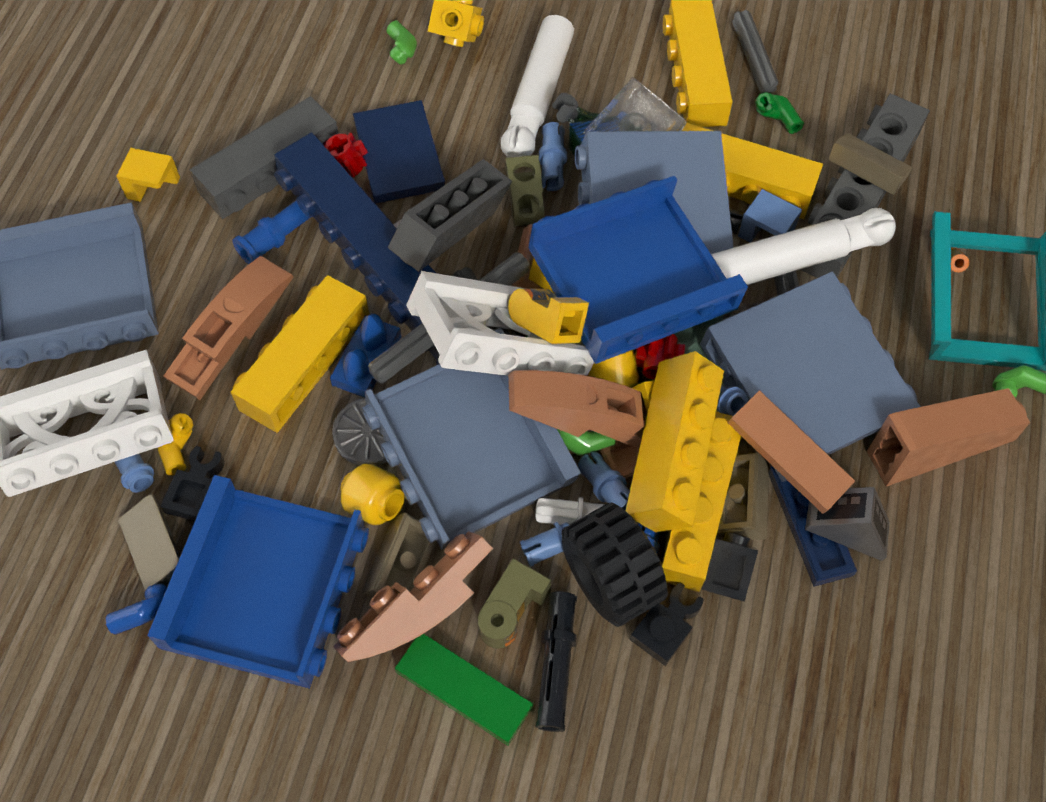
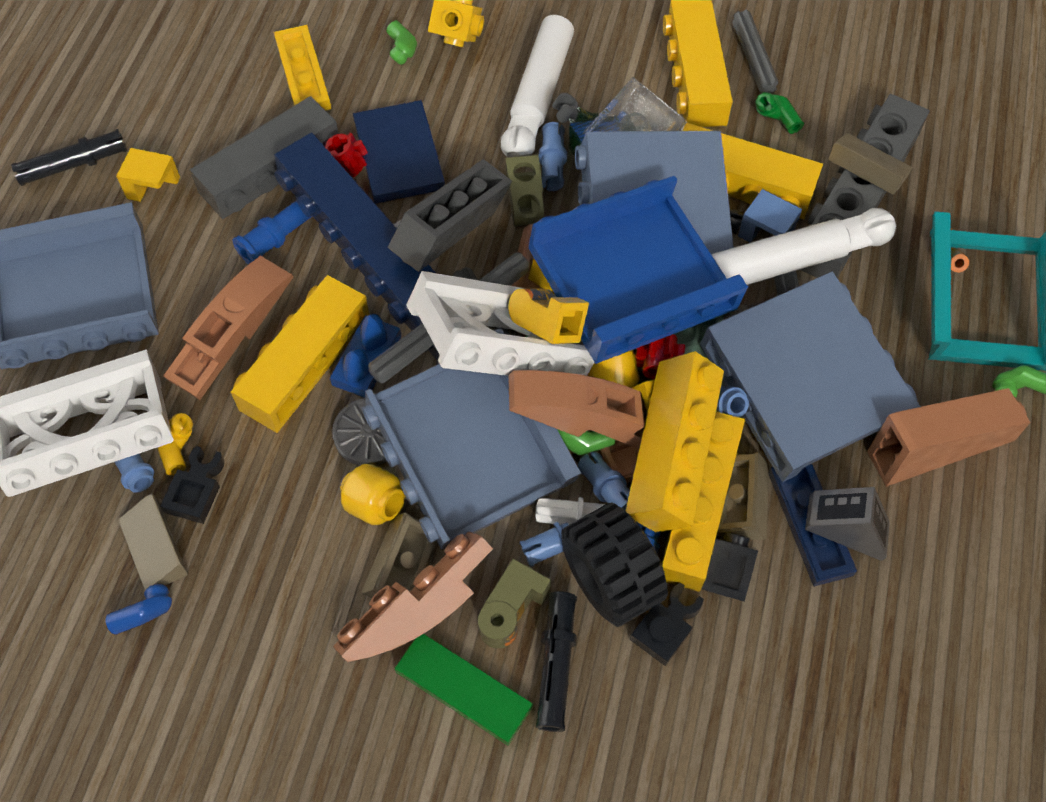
blue panel [147,475,369,689] -> none
nougat tile [727,390,855,514] -> none
none -> black pin [11,129,127,186]
none -> yellow plate [274,25,331,111]

